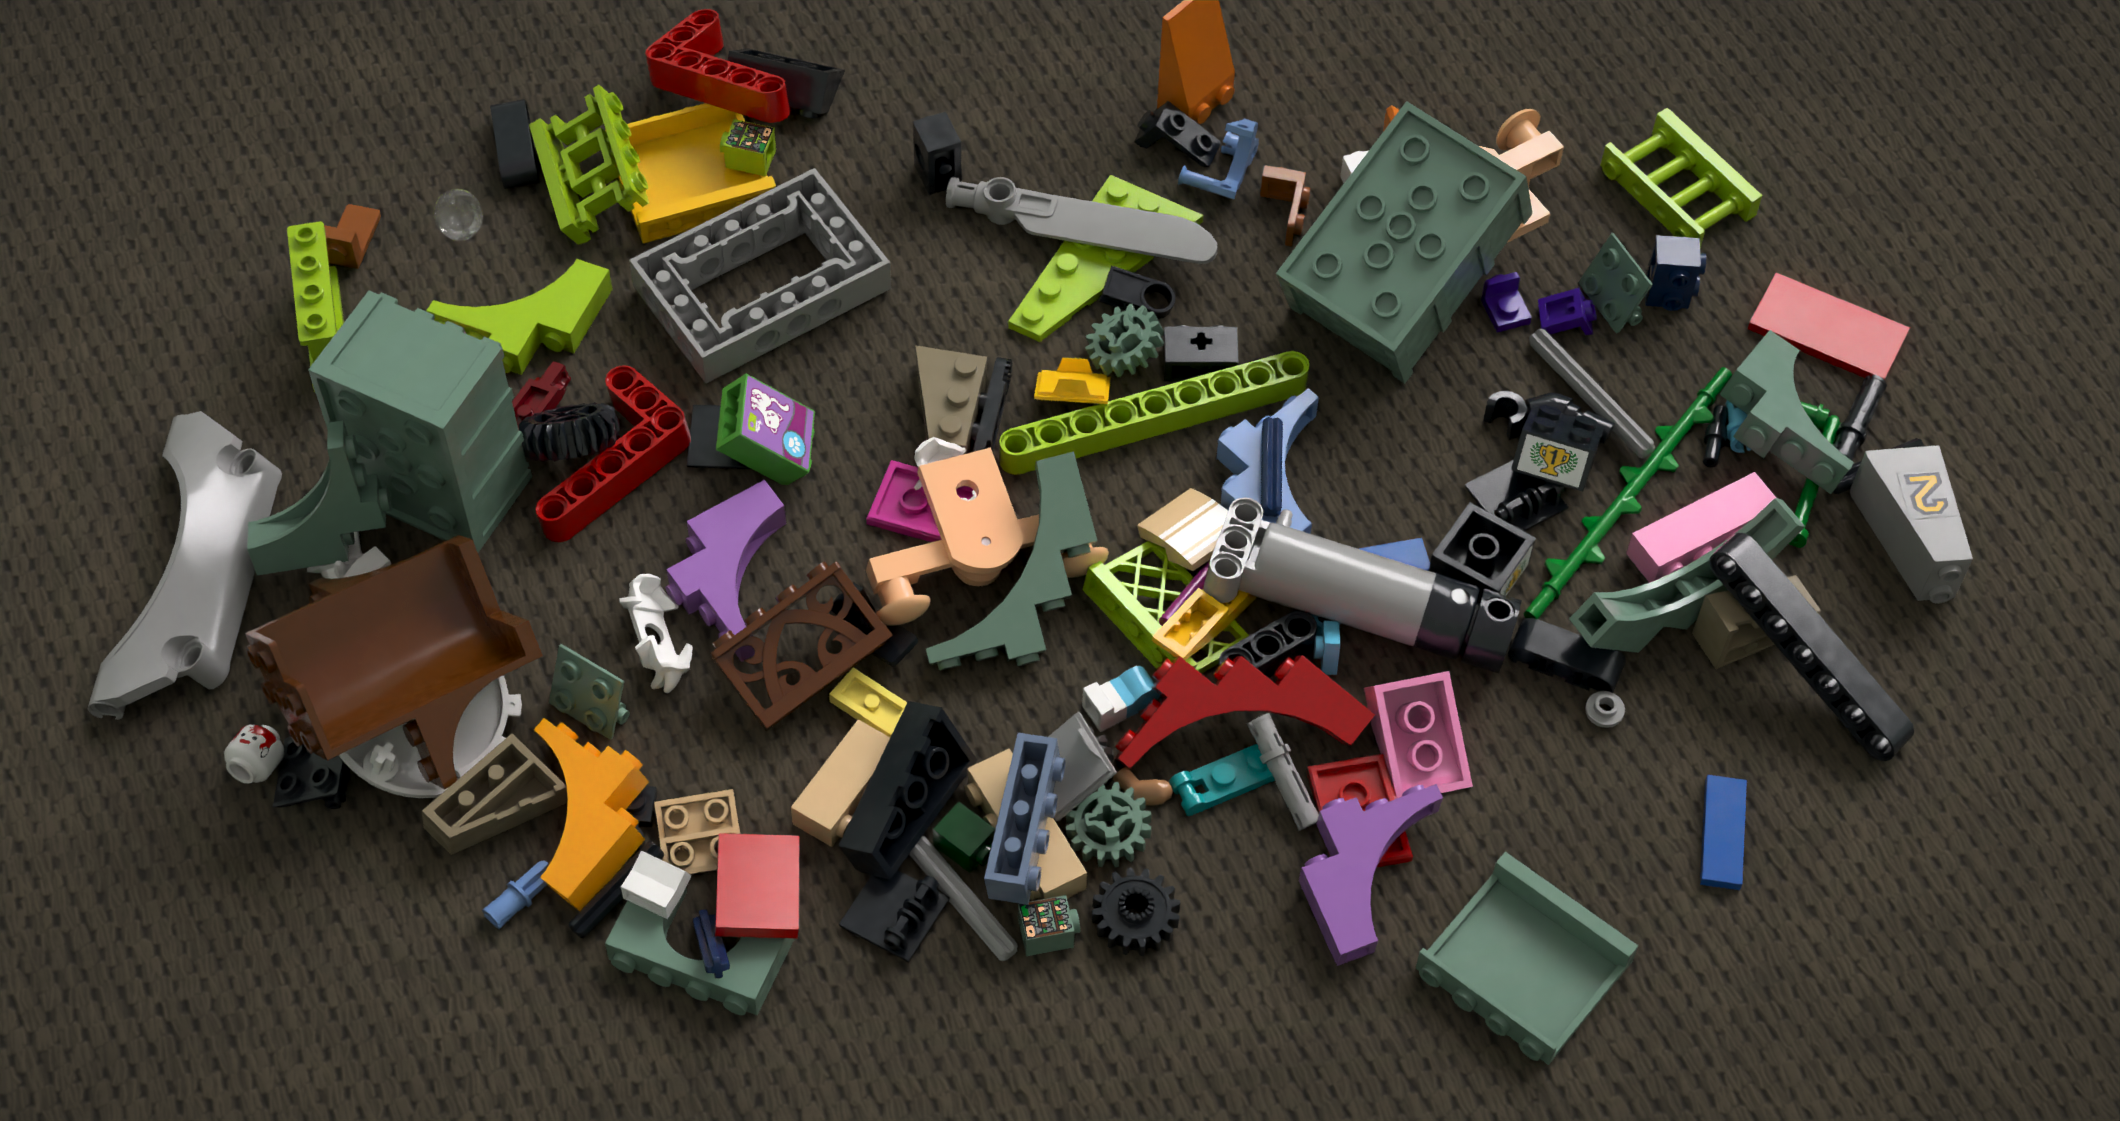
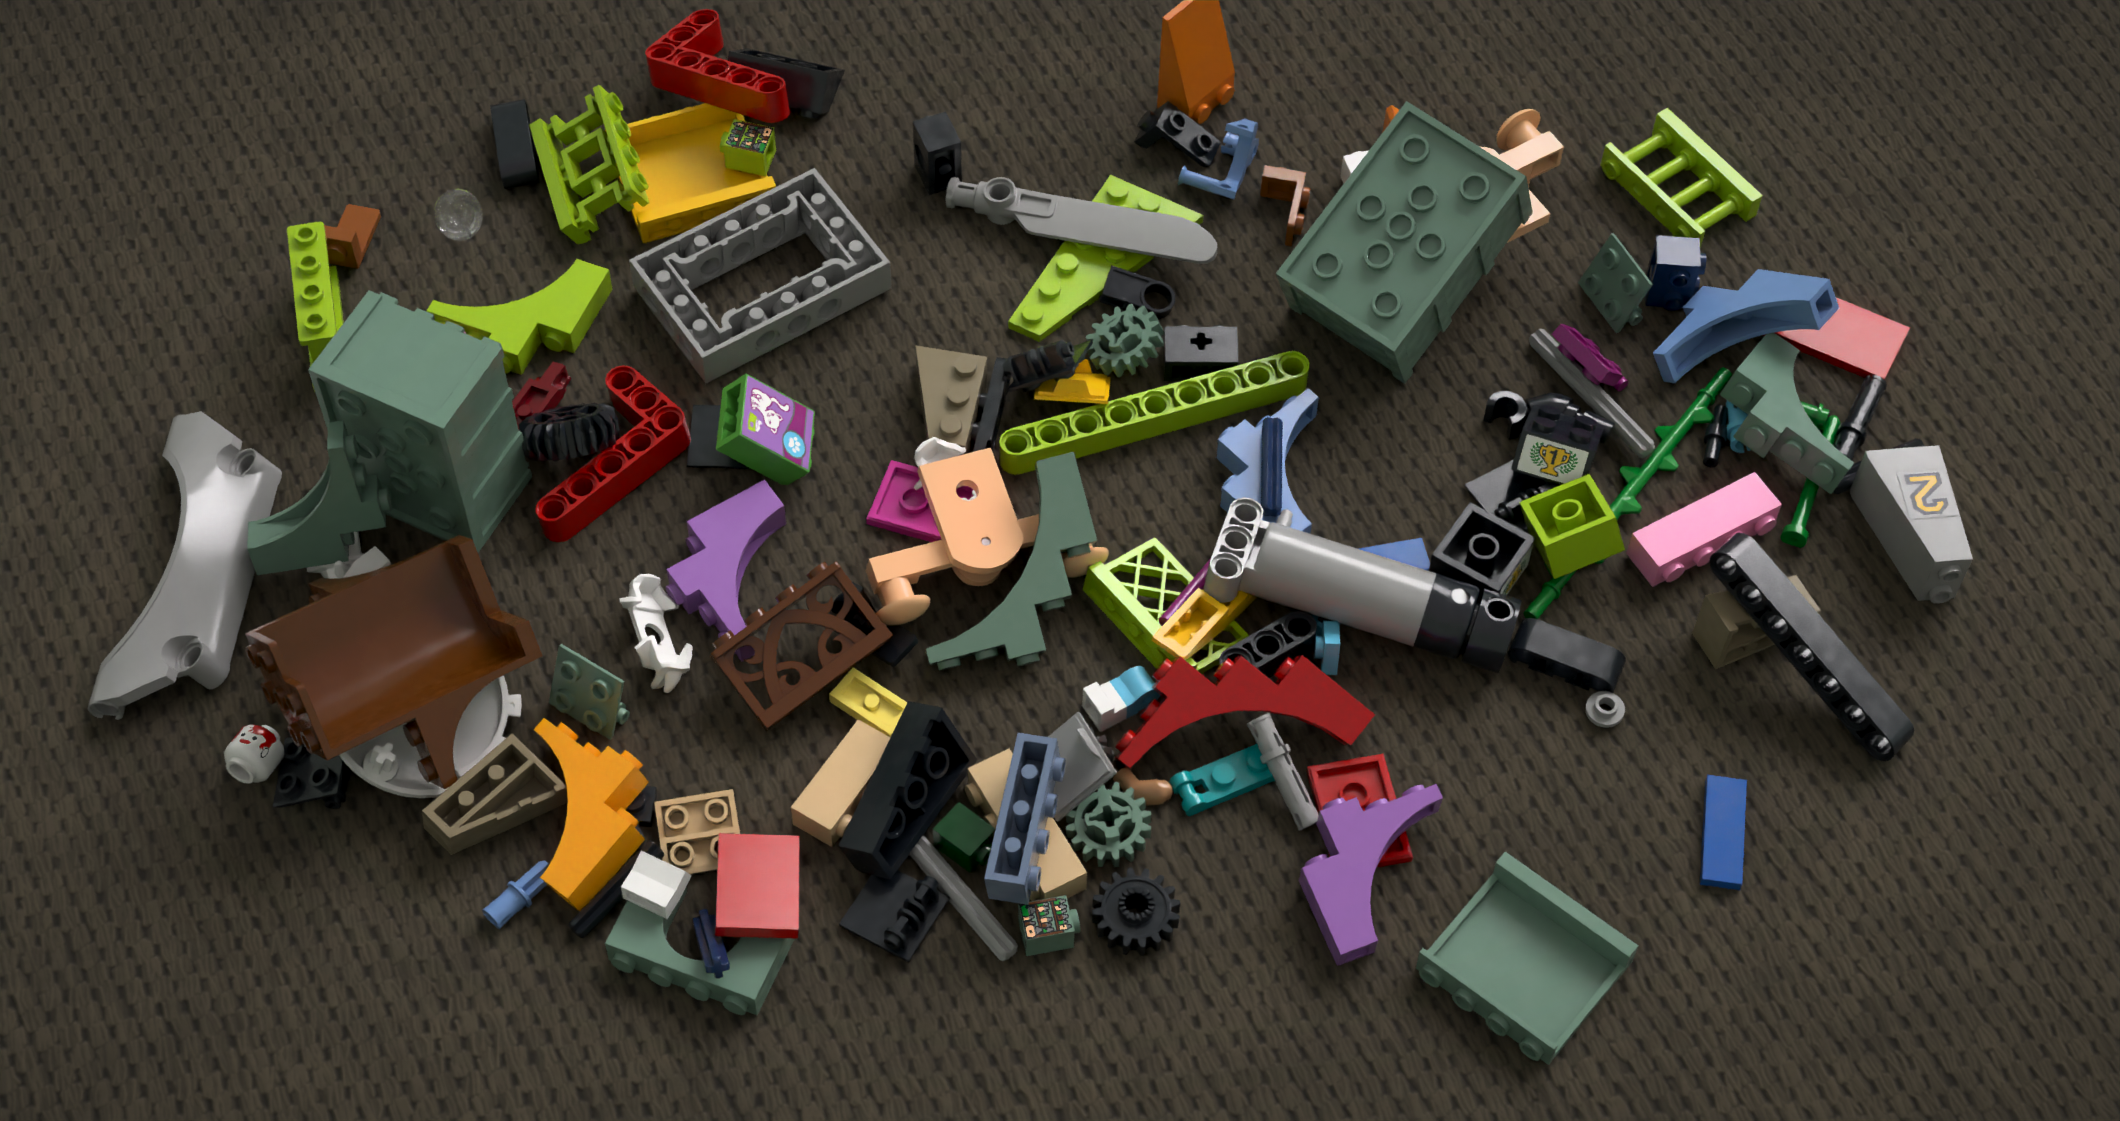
tan slope [1137,488,1228,571] -> none
bright pink slope [1364,671,1473,799] -> none
dark purple bracket [1481,272,1532,333] -> none
dark purple bracket [1538,288,1597,335] -> none
sand green arch [1569,498,1805,653] -> none
none -> black hinge [1003,340,1093,392]
none -> lime brick [1519,474,1625,579]
none -> magenta plate [1551,324,1629,391]
none -> medium blue arch [1653,269,1839,383]

